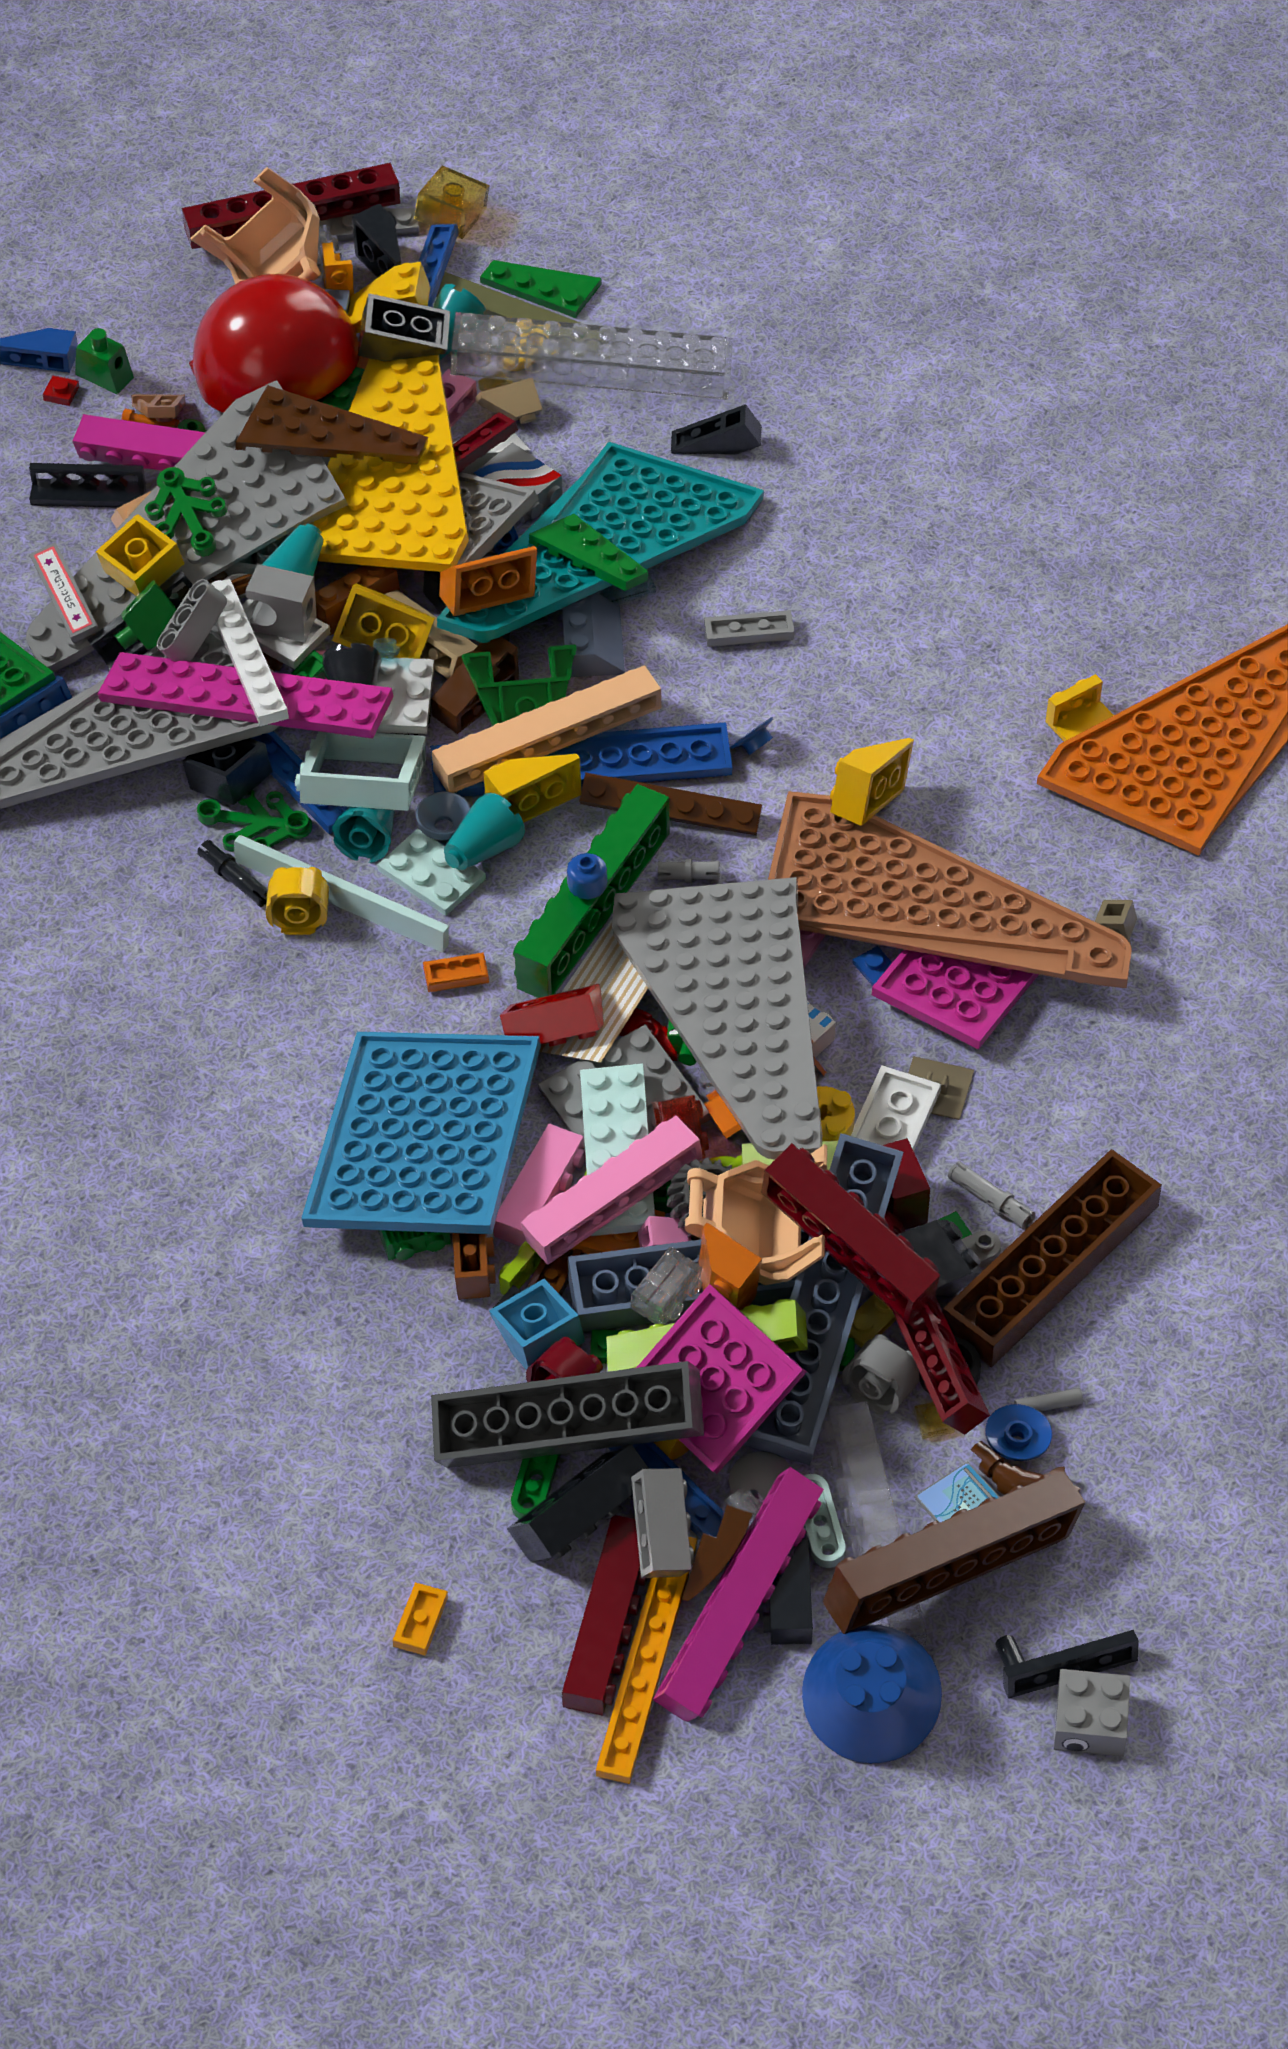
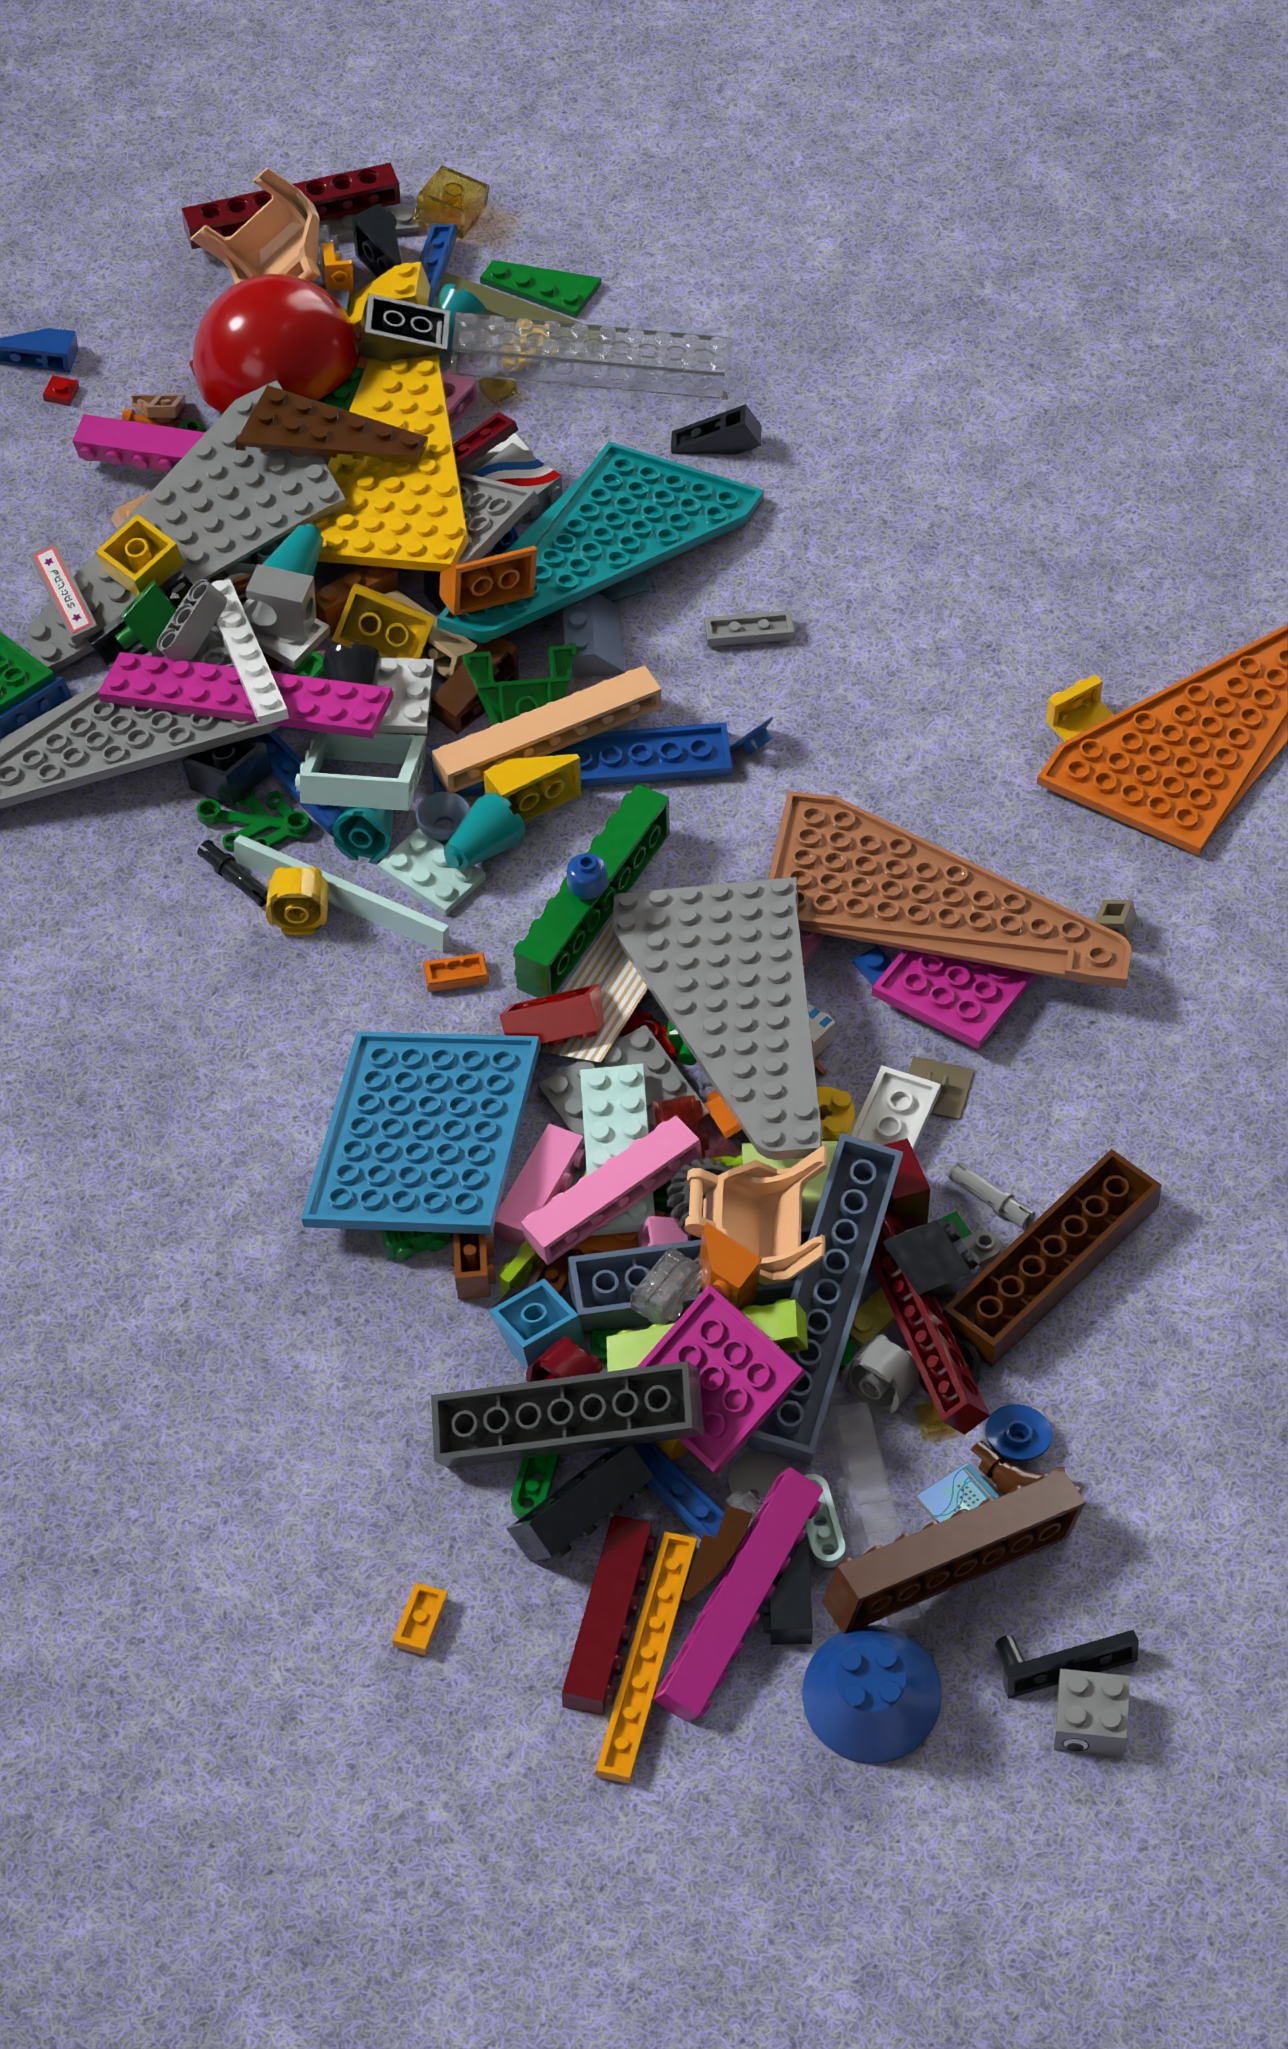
black fence [29,463,146,508] -> none
green torso [75,328,134,395] -> none
green plant [145,467,228,557] -> none
clear light blue plate [373,638,400,660] -> none
tan slope [475,377,543,424] -> none
green wing [529,514,648,591] -> none
reddish brown plate [579,772,763,836] -> none
light grey brick [631,1468,694,1578] -> none
light grey pin [658,858,720,883] -> none
dark red brick [761,1143,940,1324] -> none
yellow slope [830,738,914,826] -> none
light grey piece [1014,1388,1083,1412] -> none

